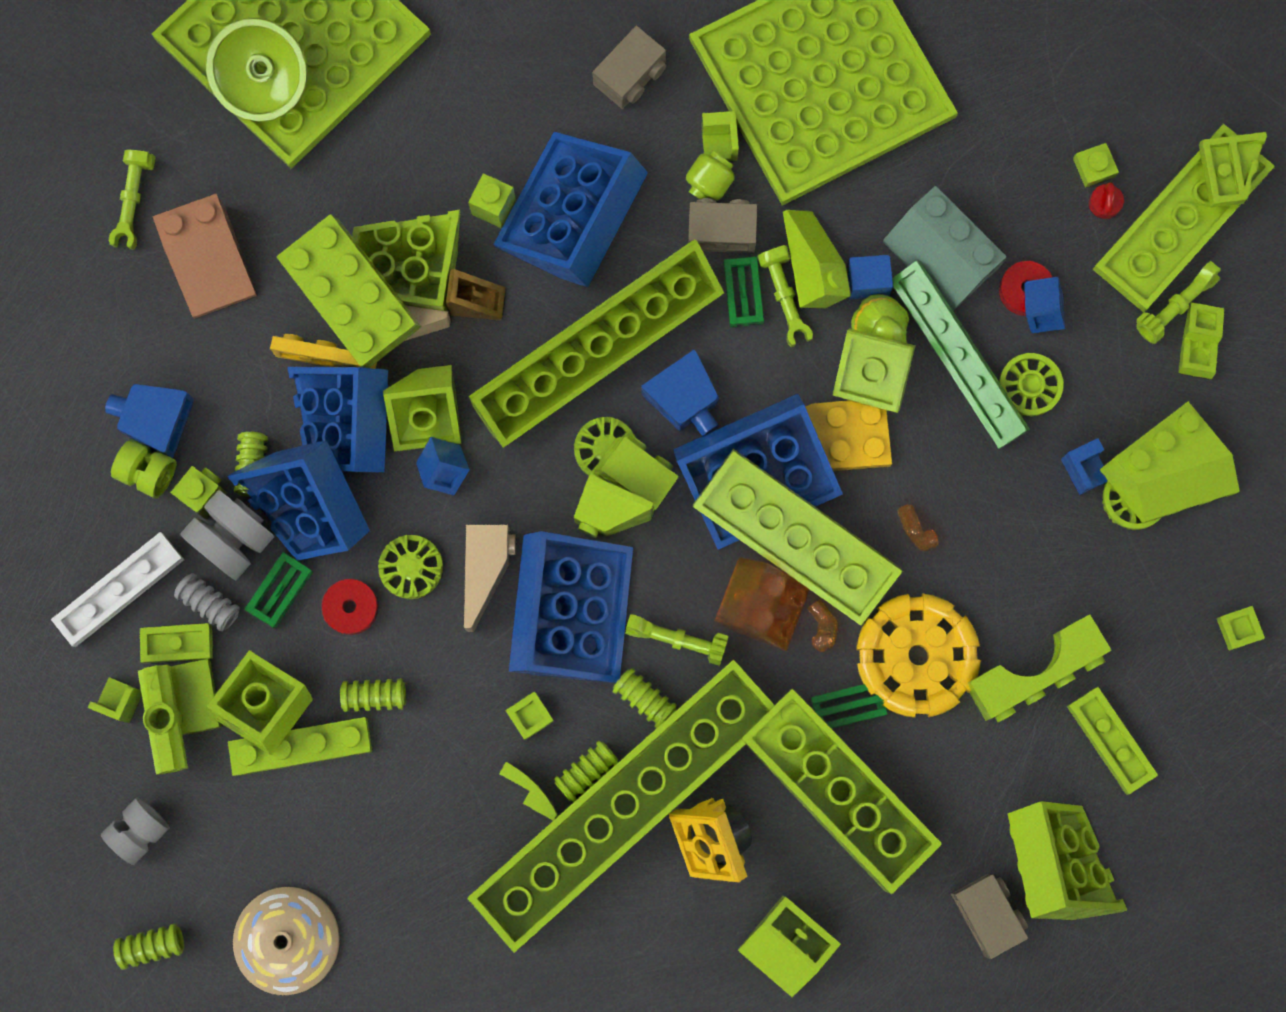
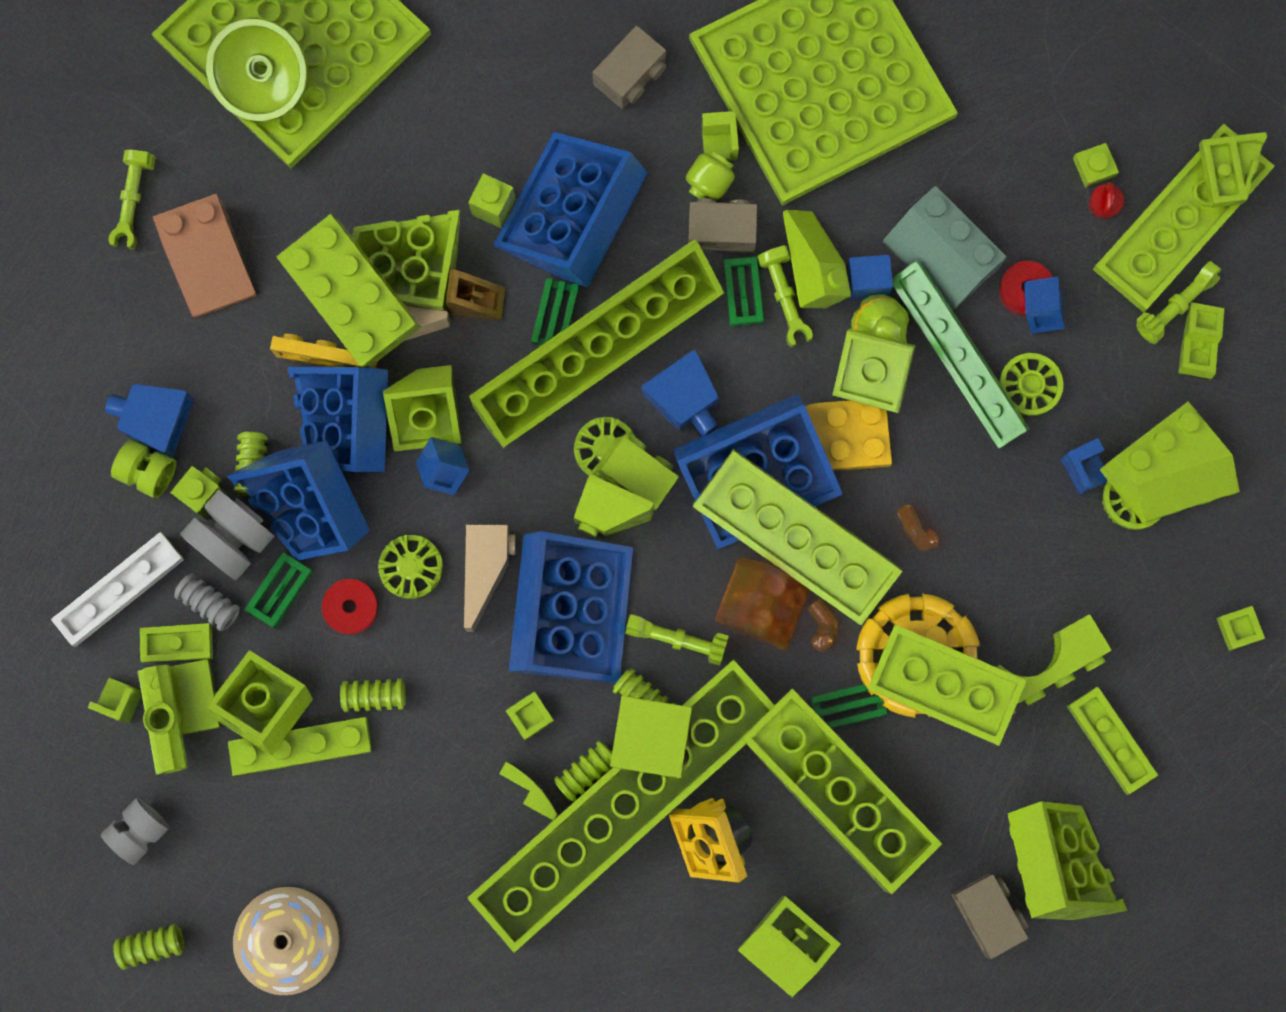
none -> green tile [531,278,579,346]
none -> lime tile [610,696,692,779]
none -> lime plate [868,625,1027,746]

